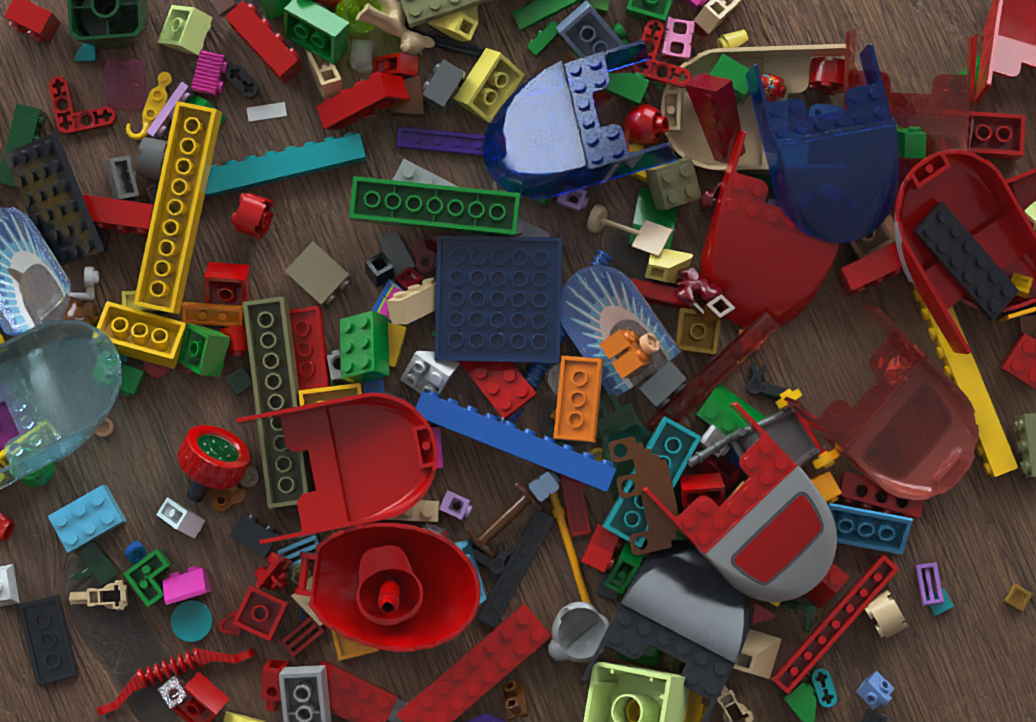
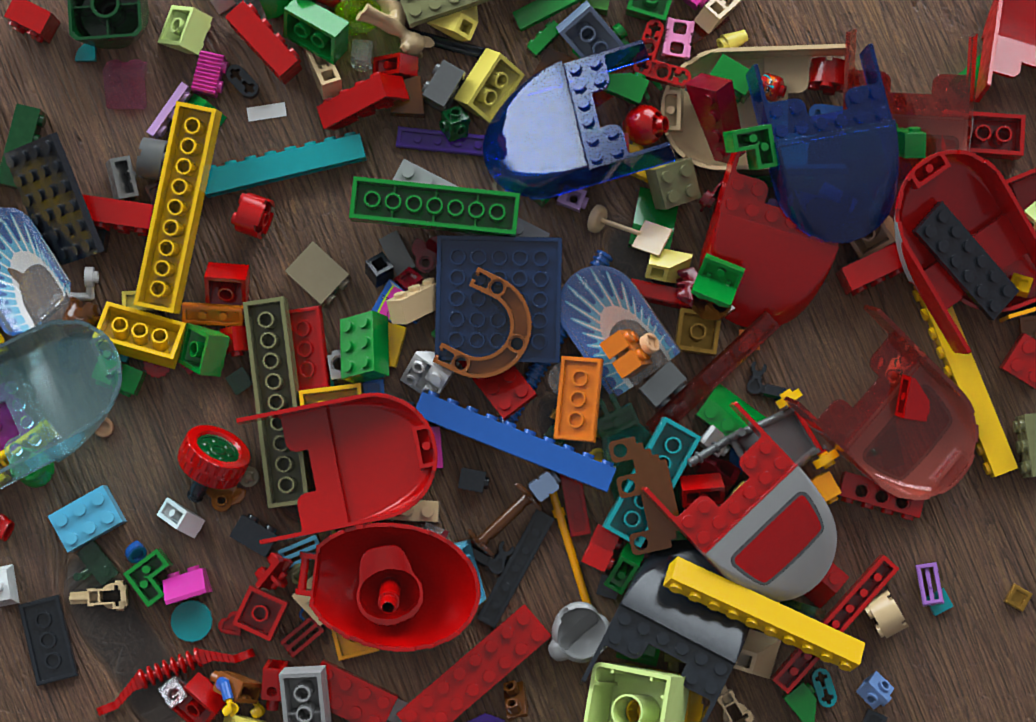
red beam [49,76,117,135] -> none
yellow piece [126,72,172,141] -> none
lavender brick [439,490,473,520] -> none
dark azure slope [828,503,913,555] -> none
none -> torso [210,670,265,719]
none -> dark orange piece [432,267,532,378]
none -> dark green brick [439,105,470,142]
none -> black brick [458,468,490,493]
none -> yellow brick [663,557,865,671]
none -> green bracket [691,253,745,308]
none -> green brick [723,124,778,170]
none -> red slope [895,374,930,422]

